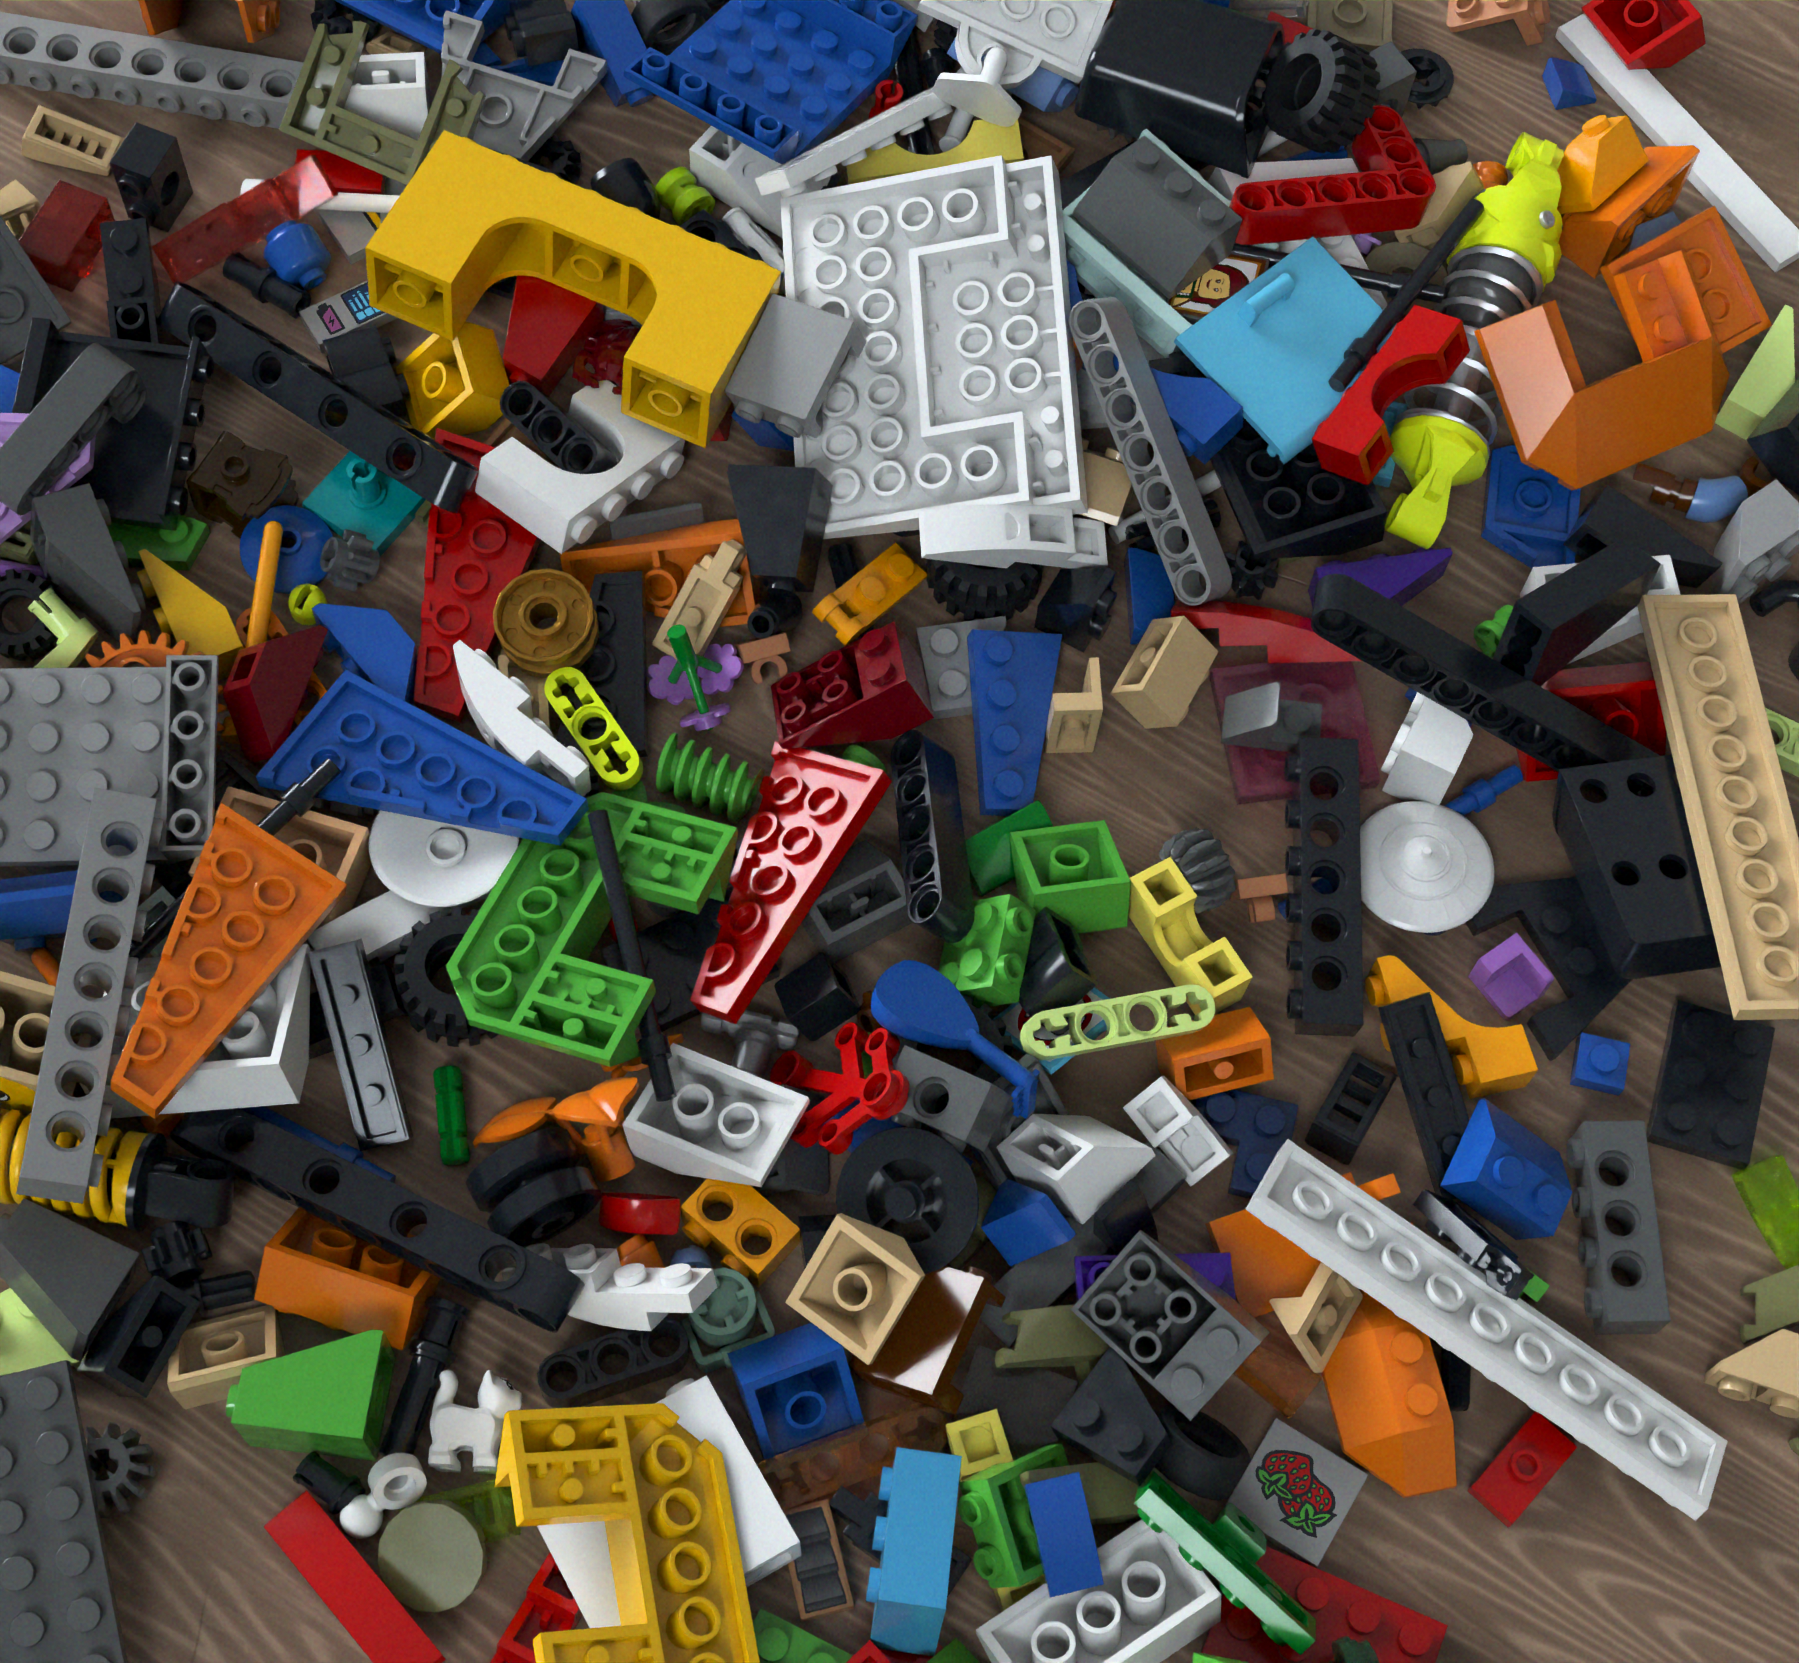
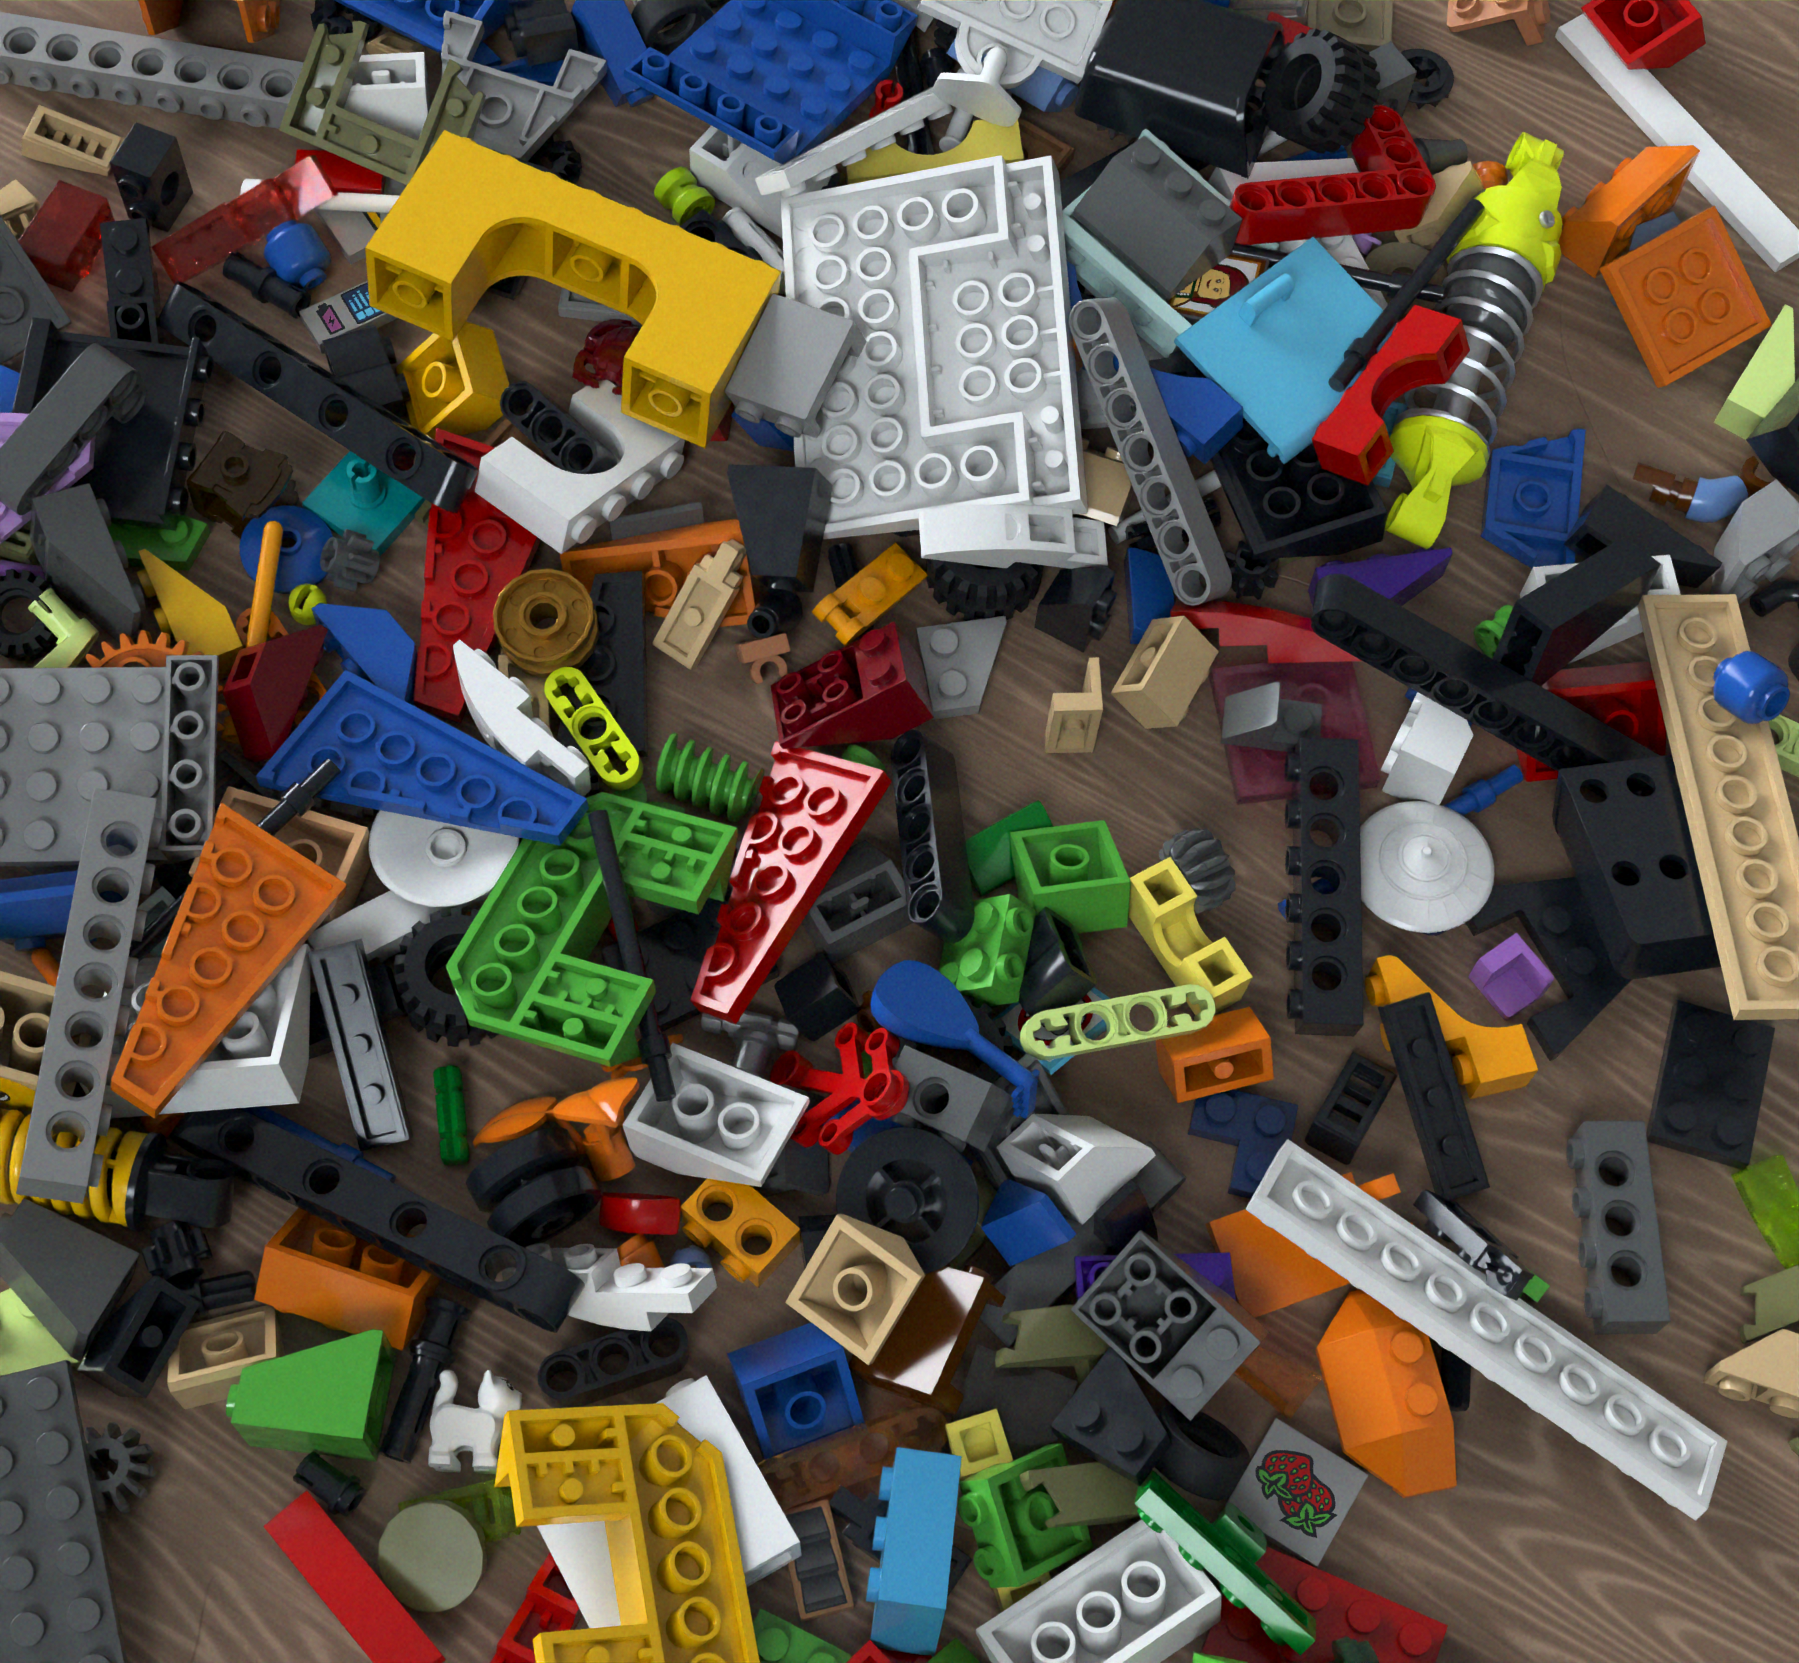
white plate [339,1453,427,1539] -> none
red slope [503,276,605,396] -> none
black helmet [590,158,661,220] -> none
medium lavender plant [647,625,744,731] -> none
sand green piece [680,1268,776,1373] -> none
blue wing [967,629,1062,816] -> none
blue slope [1024,1472,1104,1598] -> none
white slope [1123,1075,1234,1186] -> none
nougat tile [1230,873,1288,923] -> none
tan slope [1269,1262,1363,1373] -> none
blue slope [1440,1098,1572,1240] -> none
red plate [1467,1412,1577,1528] -> none
orange slope [1474,248,1730,491] -> none
blue slope [1542,57,1597,110] -> none
light orange slope [1557,115,1649,214] -> none
blue plate [1570,1032,1630,1096] -> none
none -> blue head [1713,651,1790,724]

